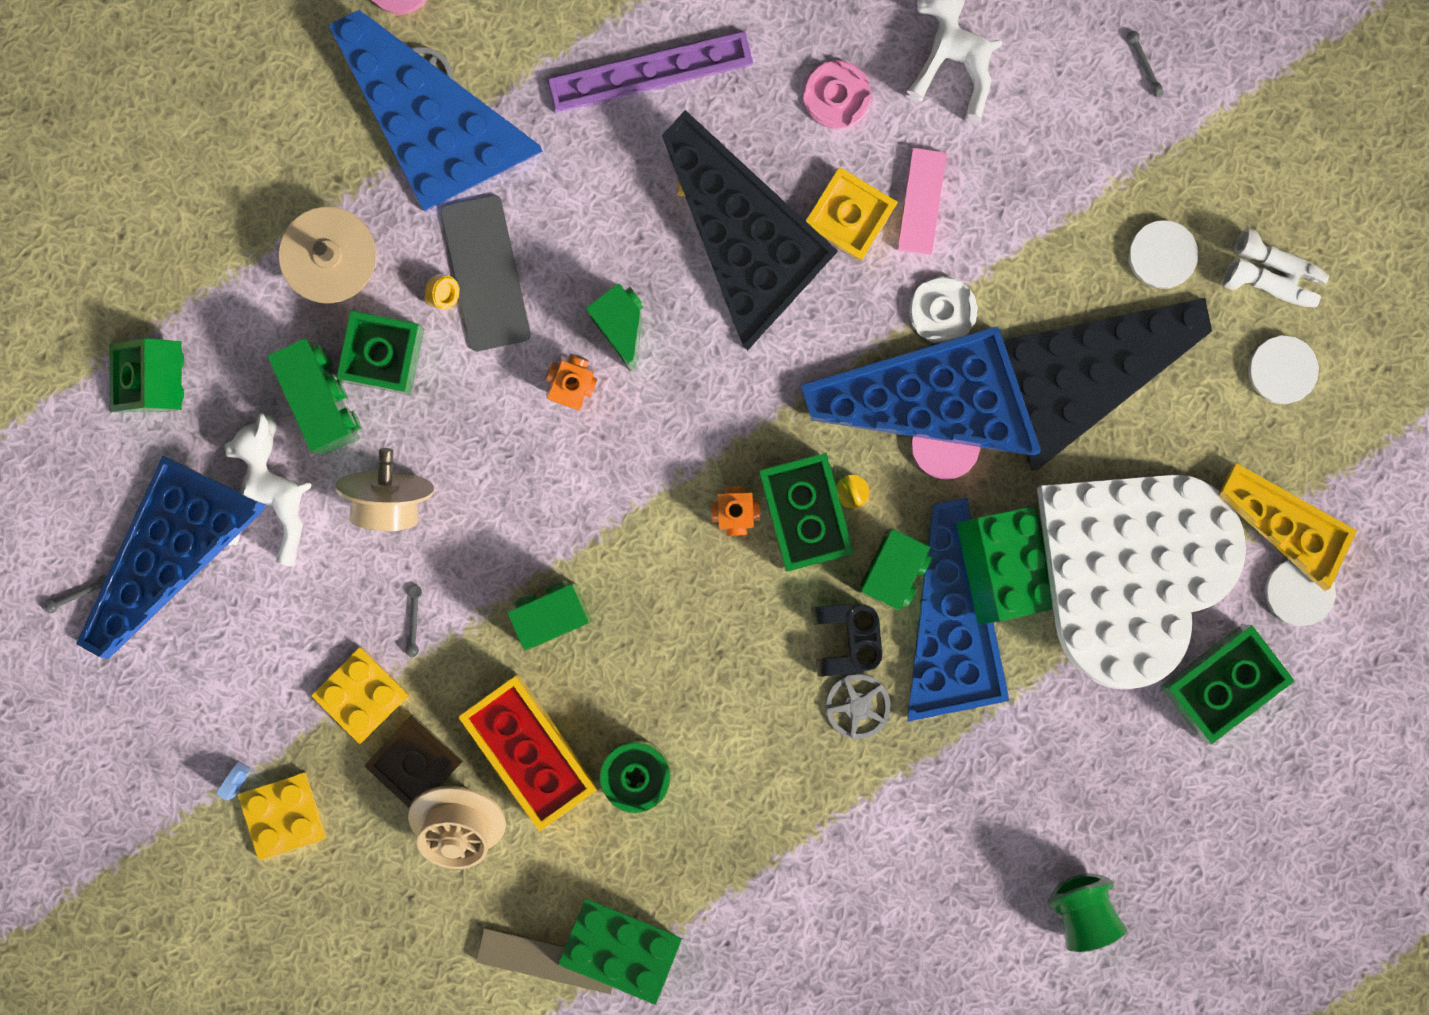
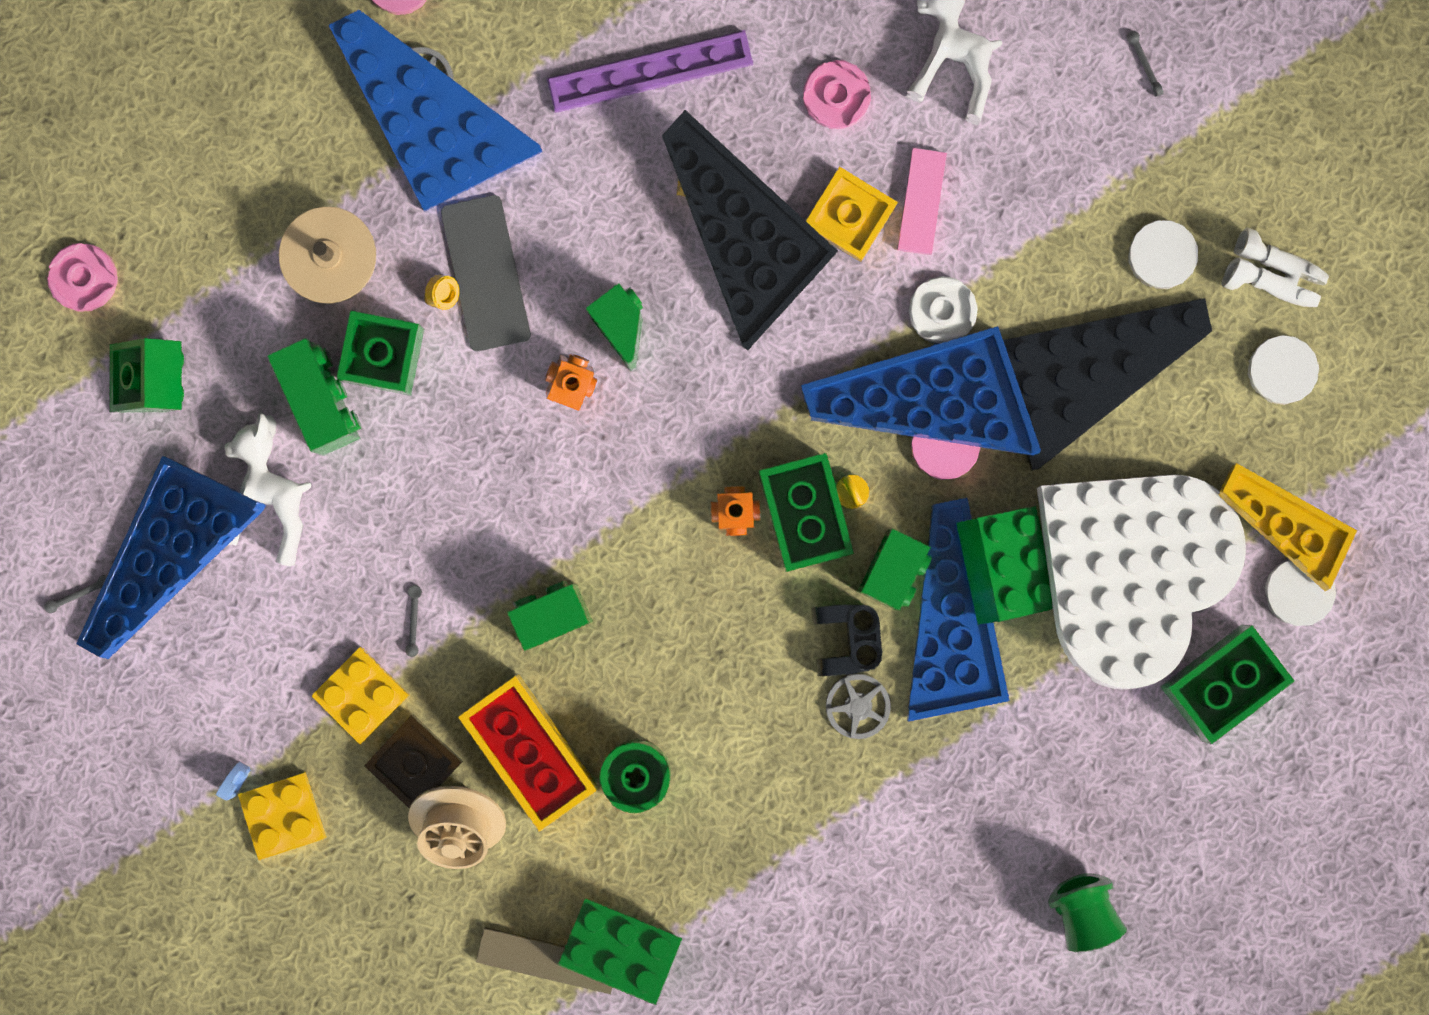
tan piece [335,448,434,531] -> none
none -> bright pink tile [47,243,117,312]

